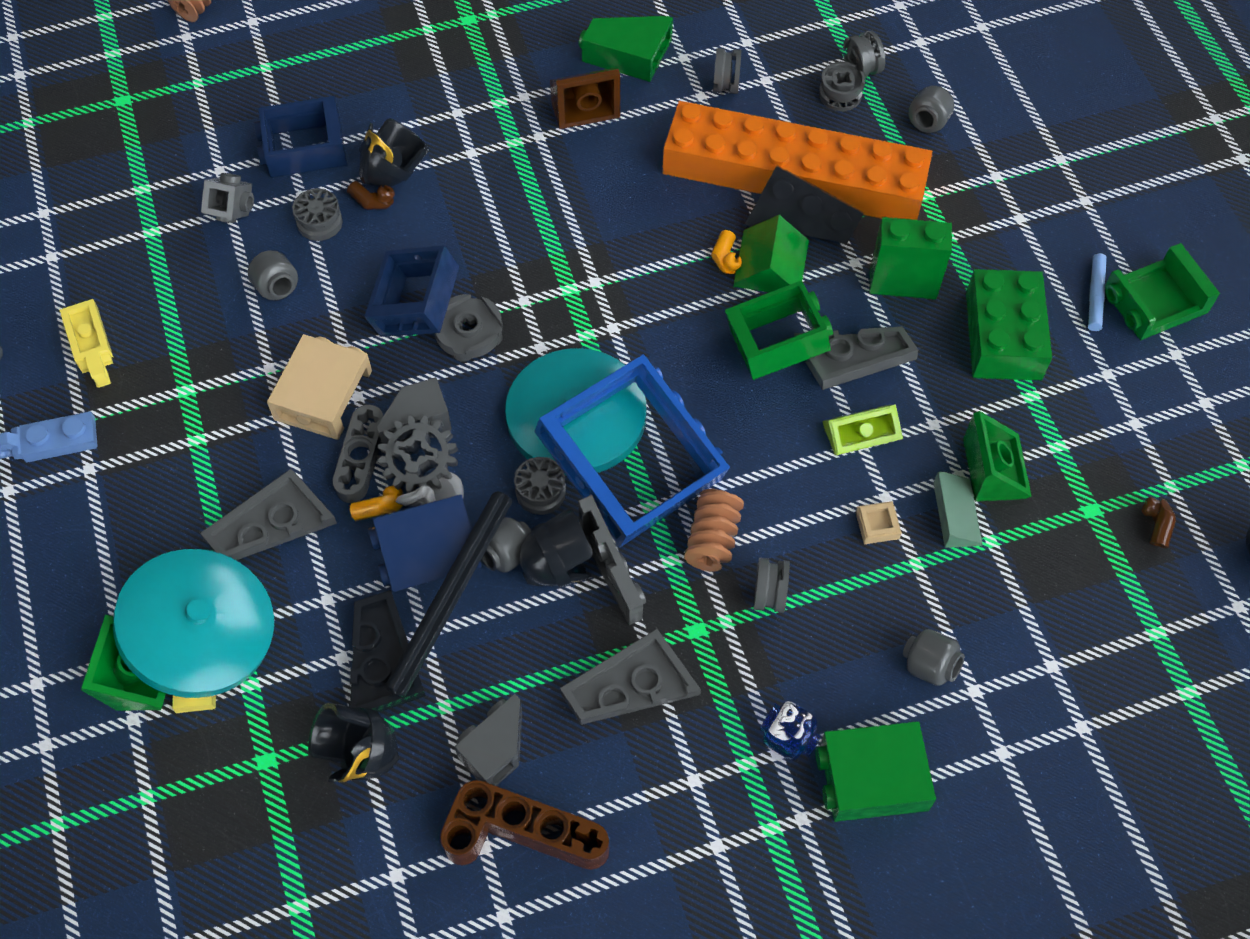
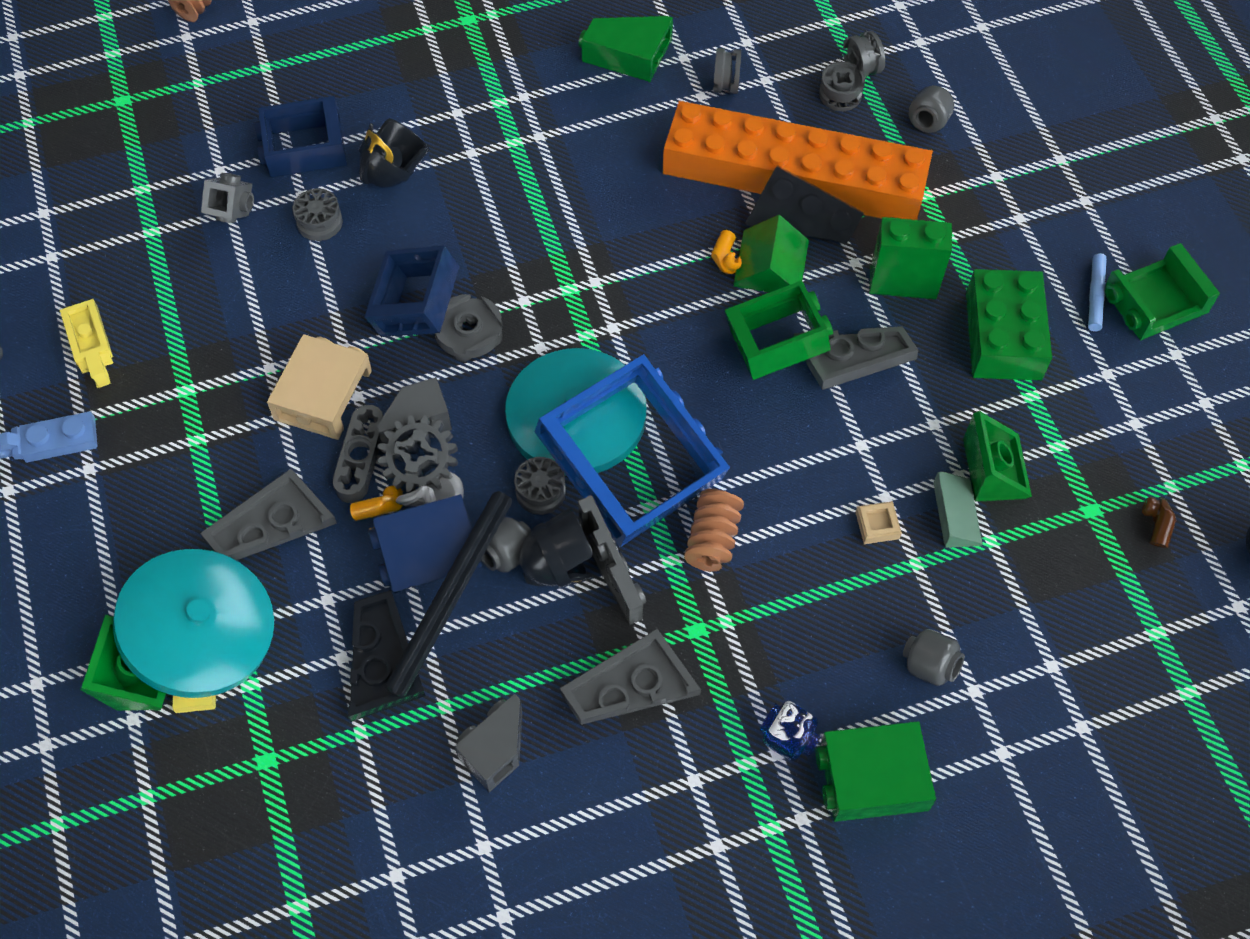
dark grey head [247,250,298,301] -> none
black helmet [308,703,399,782] -> none
reddish brown arm [347,181,395,210] -> none
reddish brown beam [440,780,609,870] -> none
reddish brown slope [550,68,620,129] -> none
dark grey wheel [753,558,790,613] -> none
lime slope [823,404,903,455] -> none

